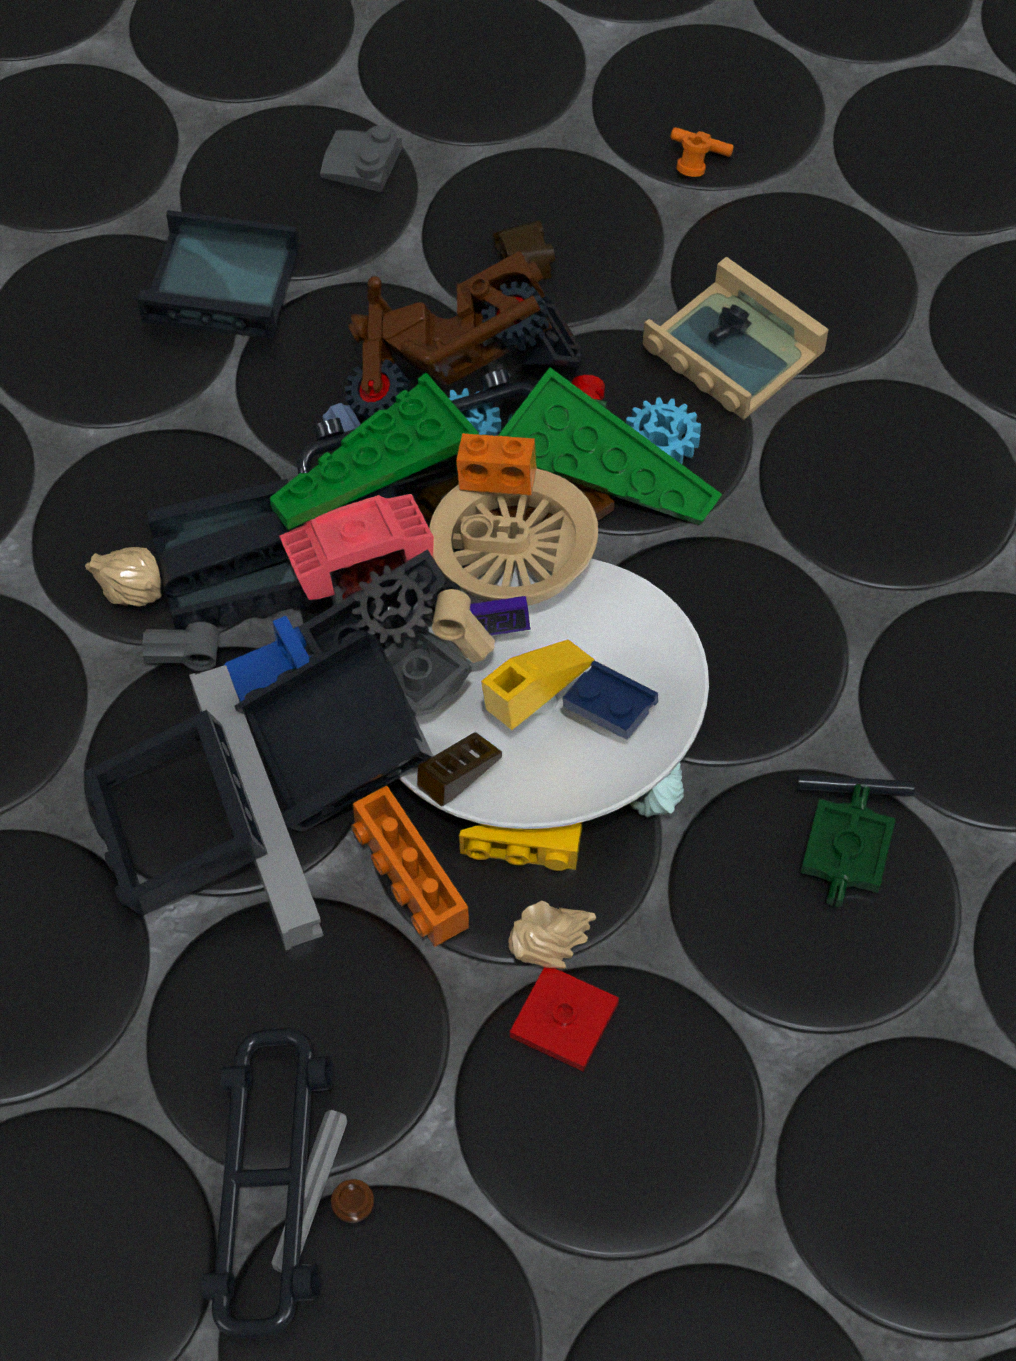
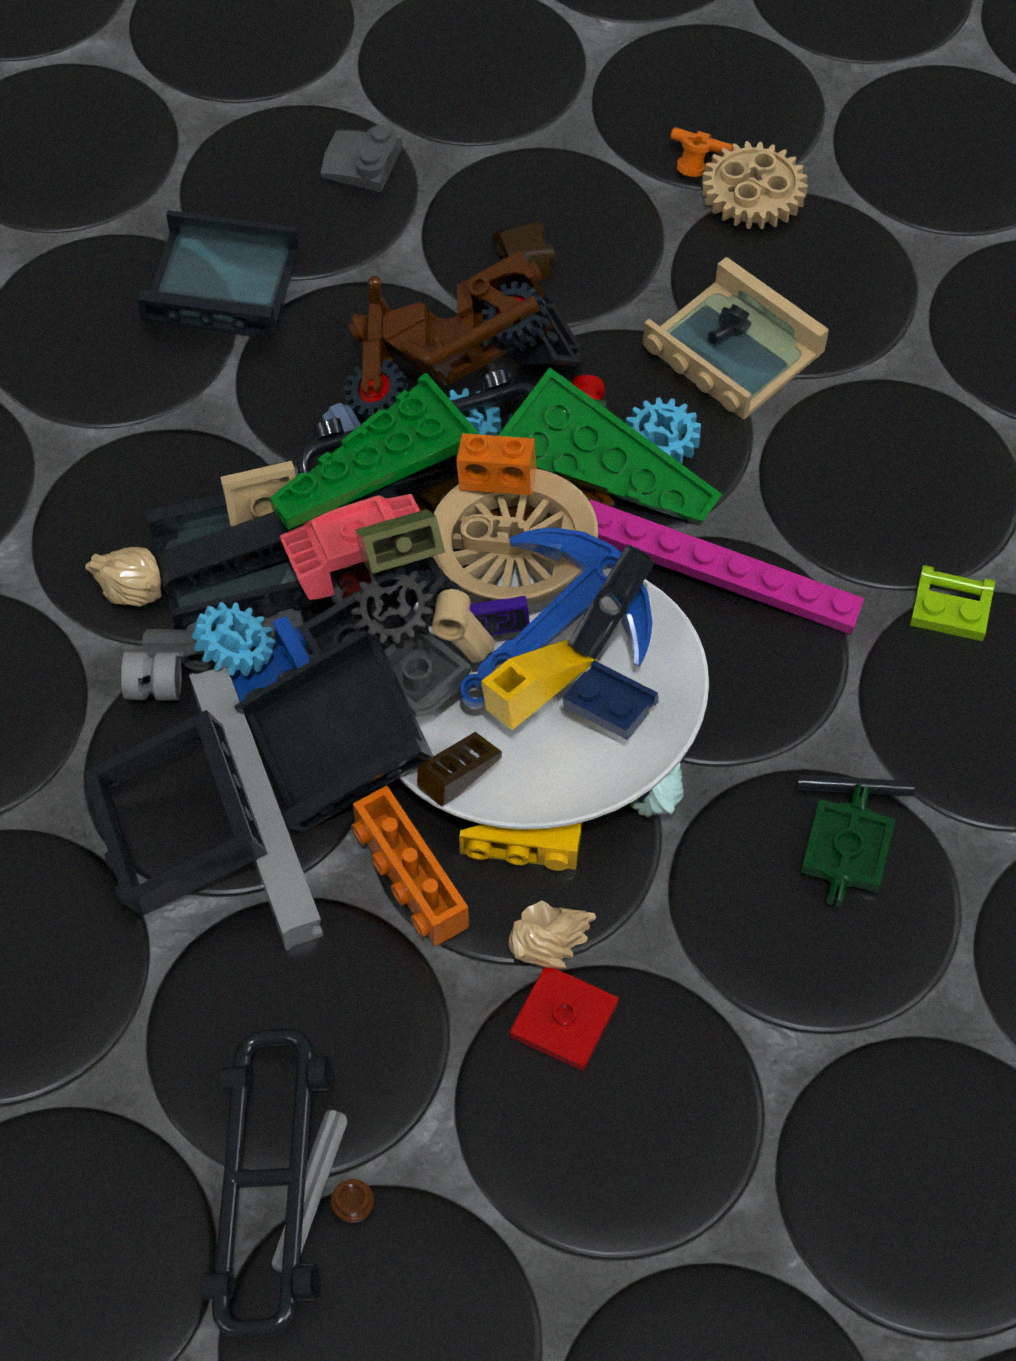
none -> light grey wheel [121,651,182,701]
none -> medium azure gear [192,602,275,676]
none -> tan plate [220,461,296,527]
none -> olive brick [355,509,445,574]
none -> blue piece [460,527,653,708]
none -> black piece [568,544,656,659]
none -> dark pink plate [590,499,865,635]
none -> tan gear [702,141,808,229]
none -> lime plate [910,565,996,641]

